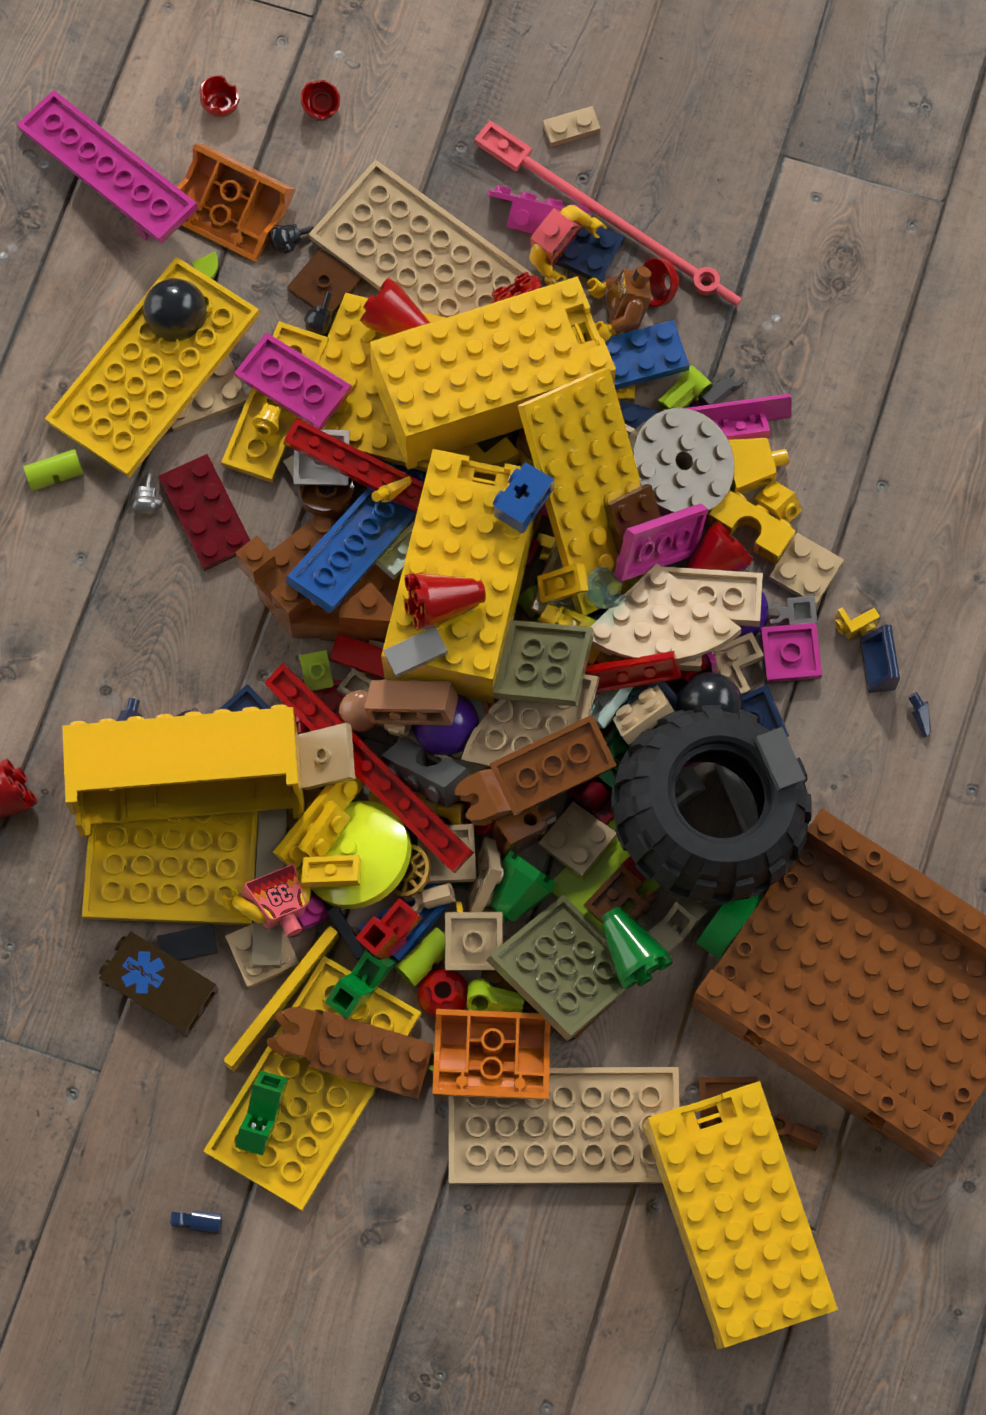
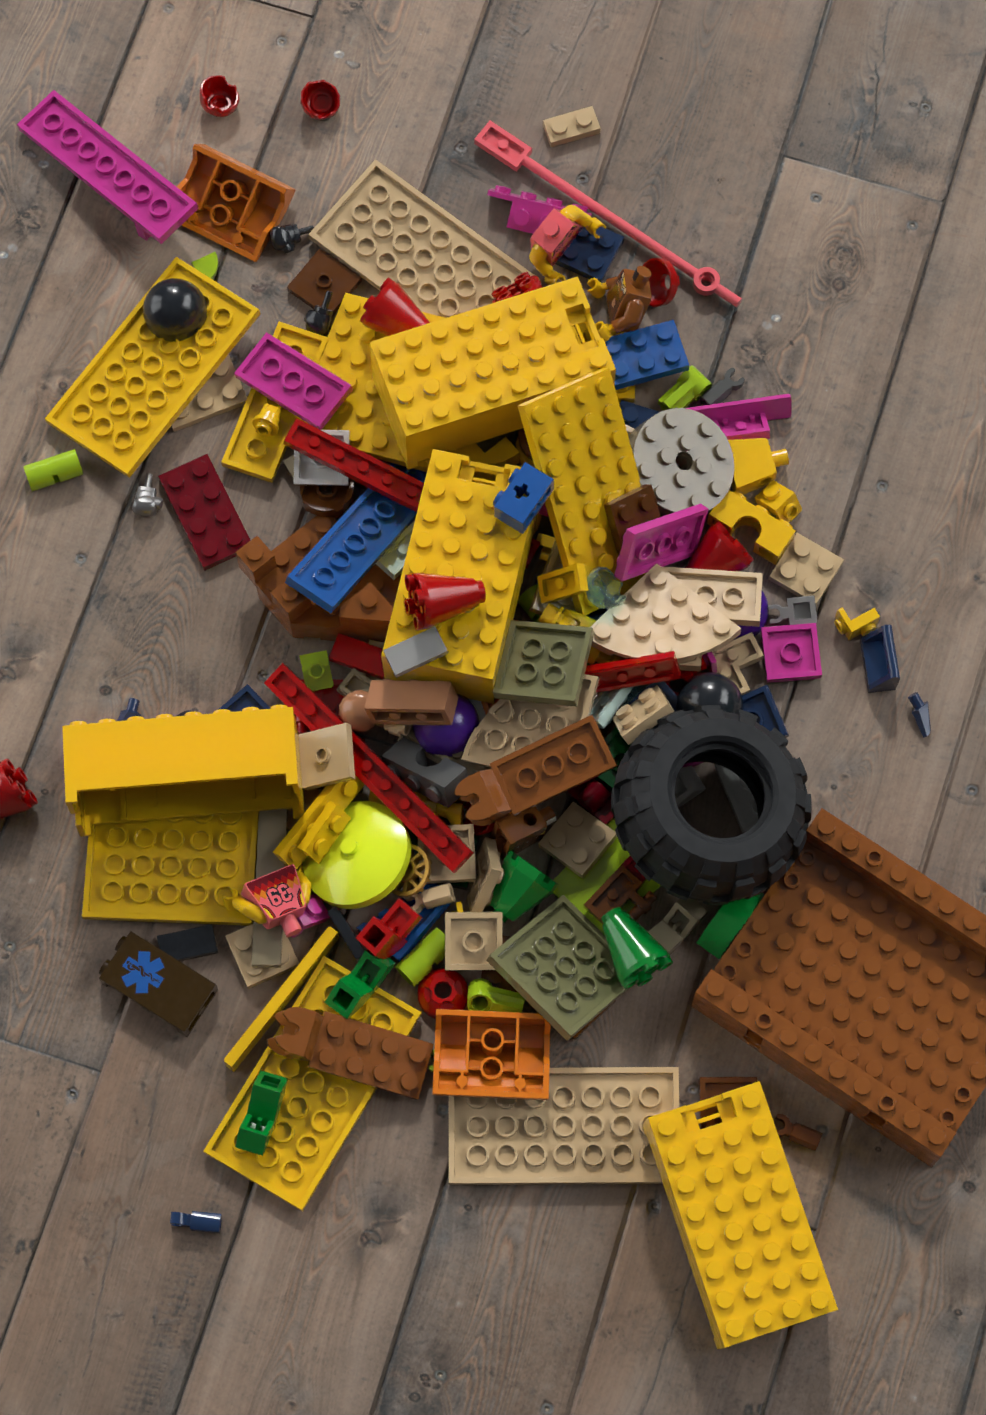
yellow plate [301,855,361,888] -> none
yellow bar [372,476,412,502] -> none
dark grey tile [754,727,806,791] -> none

